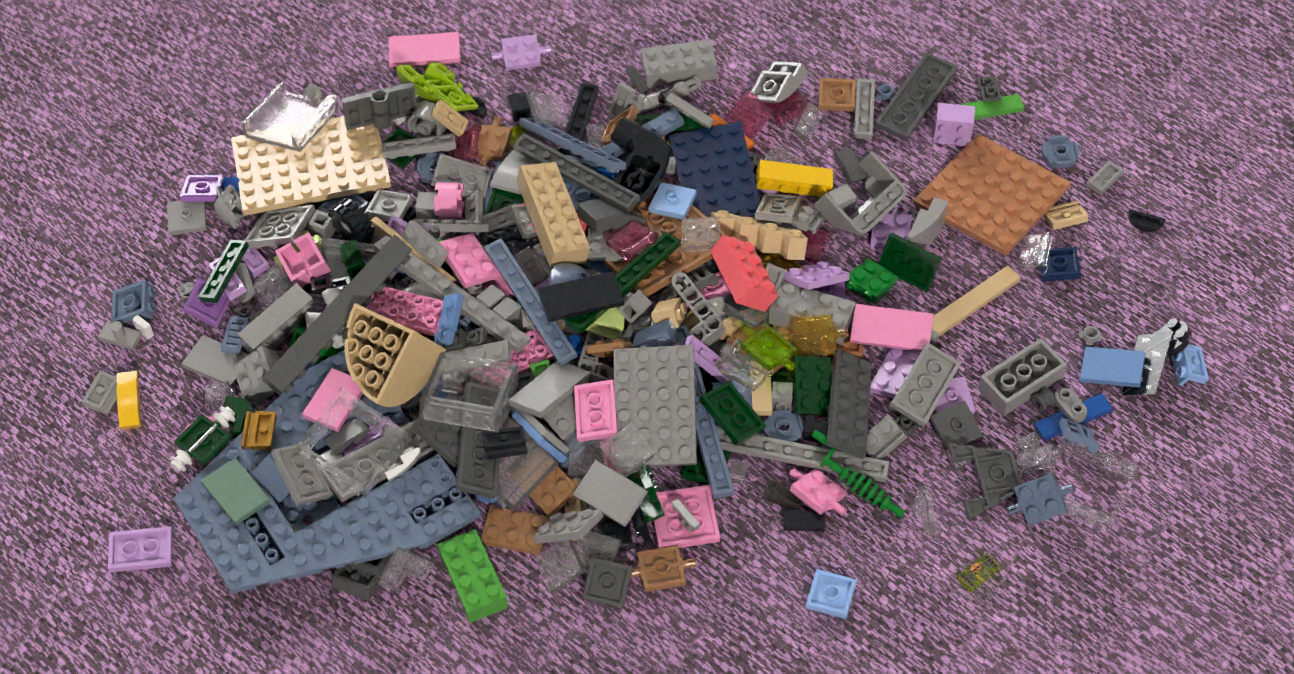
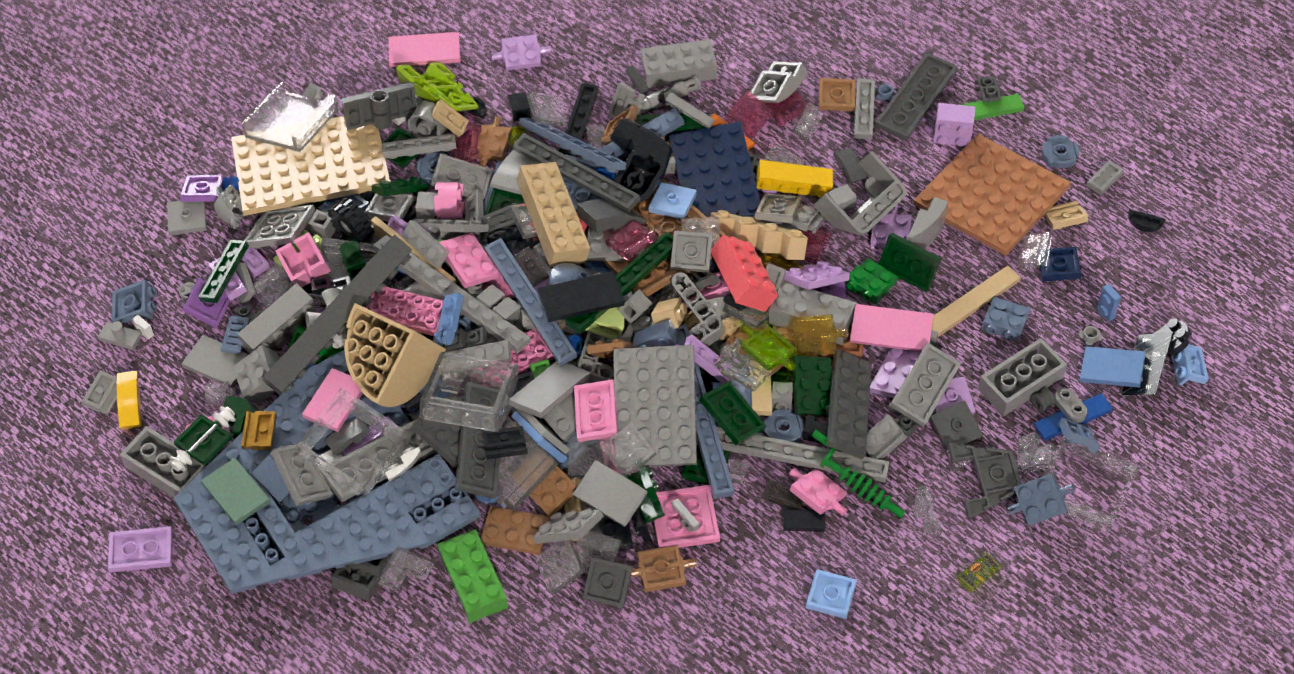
none -> light grey brick [120,426,208,498]
none -> dark green plate [372,177,428,196]
none -> light grey plate [670,230,713,273]
none -> sand blue plate [982,297,1031,341]
none -> medium blue plate [1097,284,1121,322]

